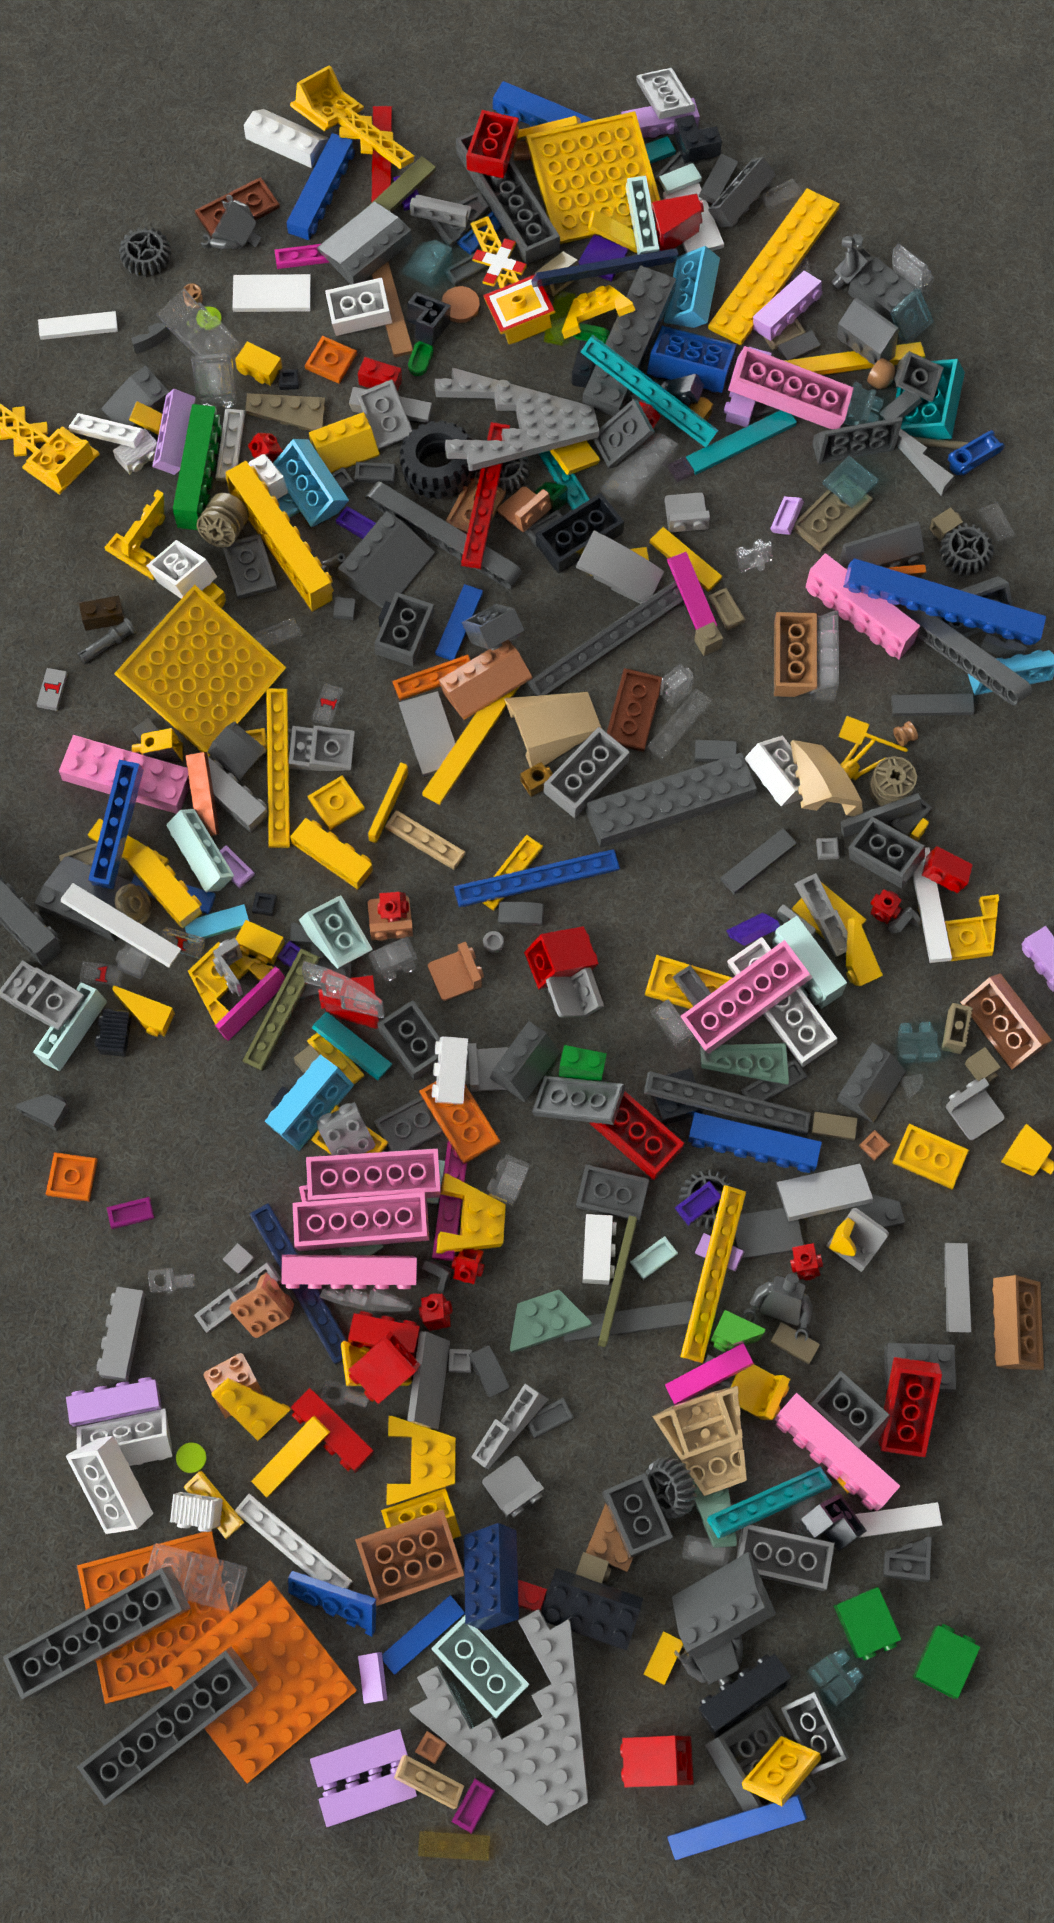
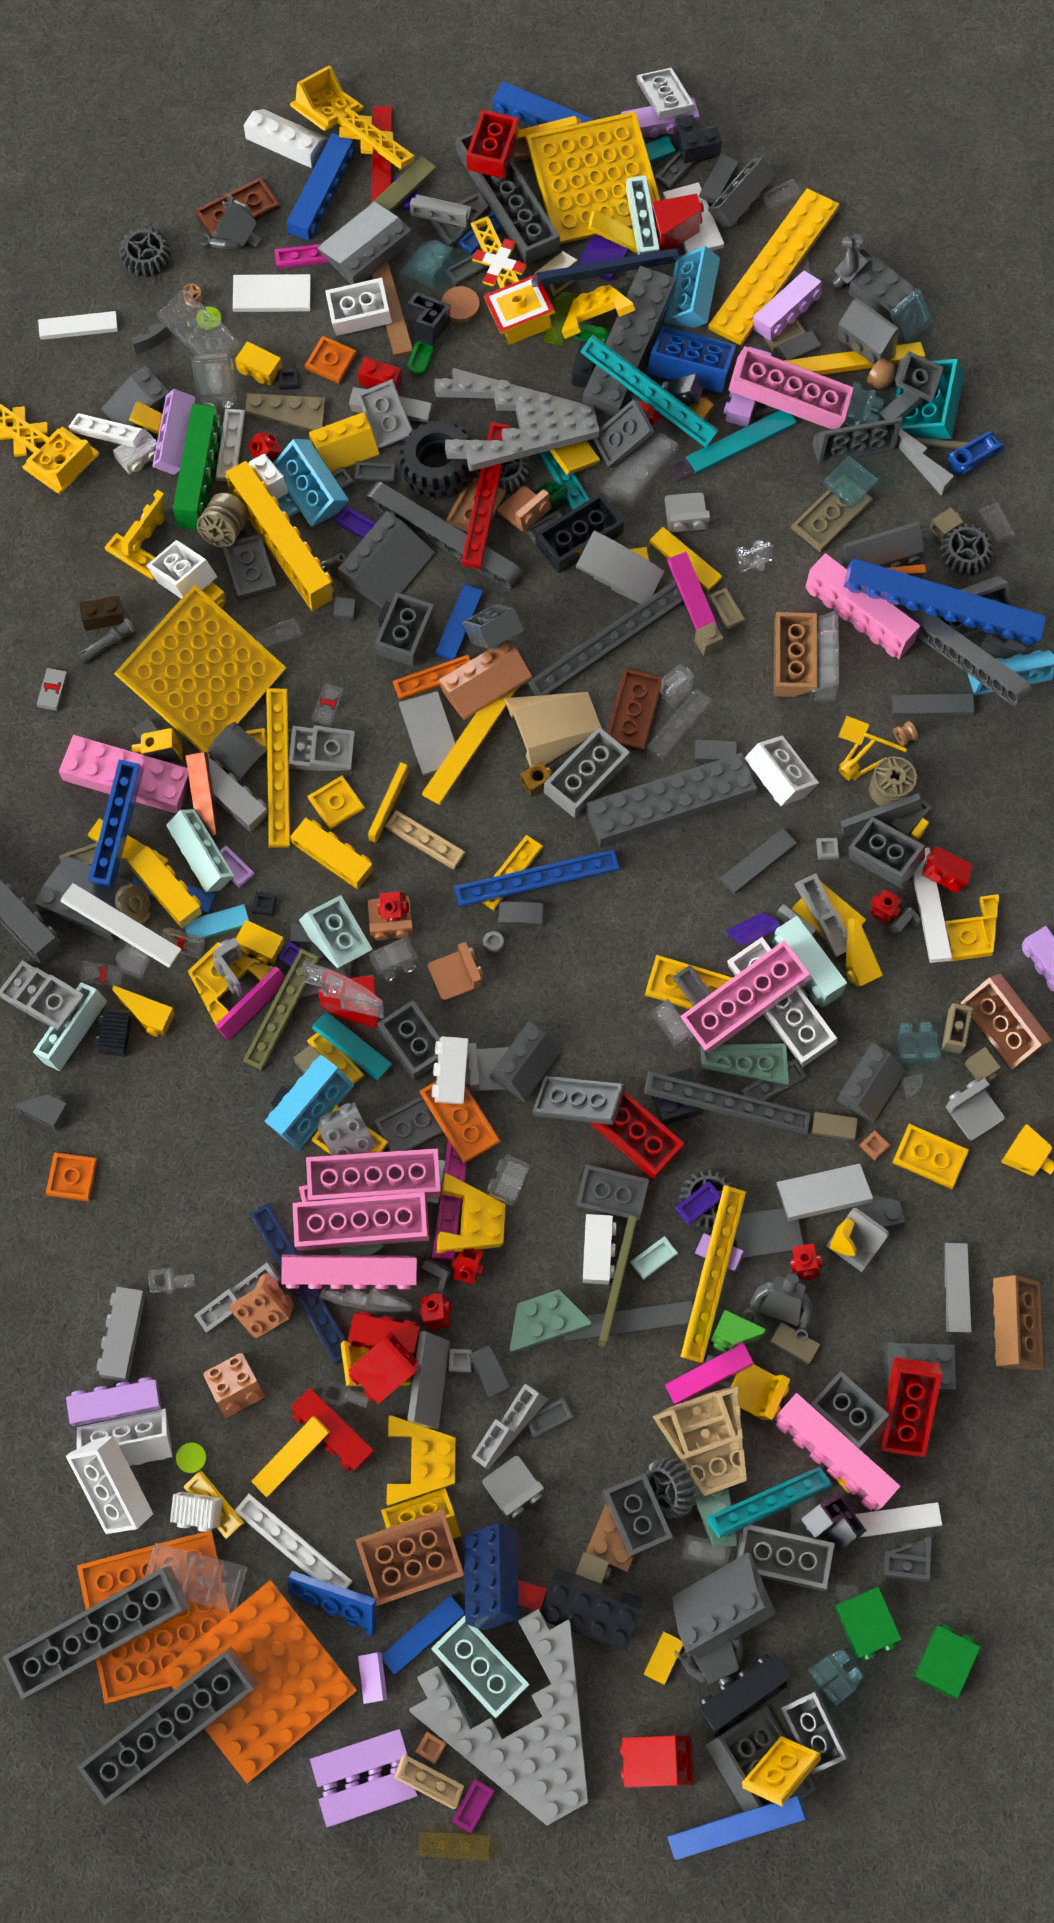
magenta tile [107,1197,155,1229] -> none
yellow wing [211,1378,291,1441] -> none
light grey tile [223,1243,254,1275] -> none
red slope [524,926,599,990] -> none
light grey bracket [546,968,604,1017] -> none
green brick [559,1045,607,1082] -> none
light aqua tile [659,163,702,195] -> none
blue brick [688,1112,822,1173] -> none
lavender tile [770,496,804,535] -> none
tan wedge [790,740,863,816] -> none
clear slope [892,243,934,299] -> none

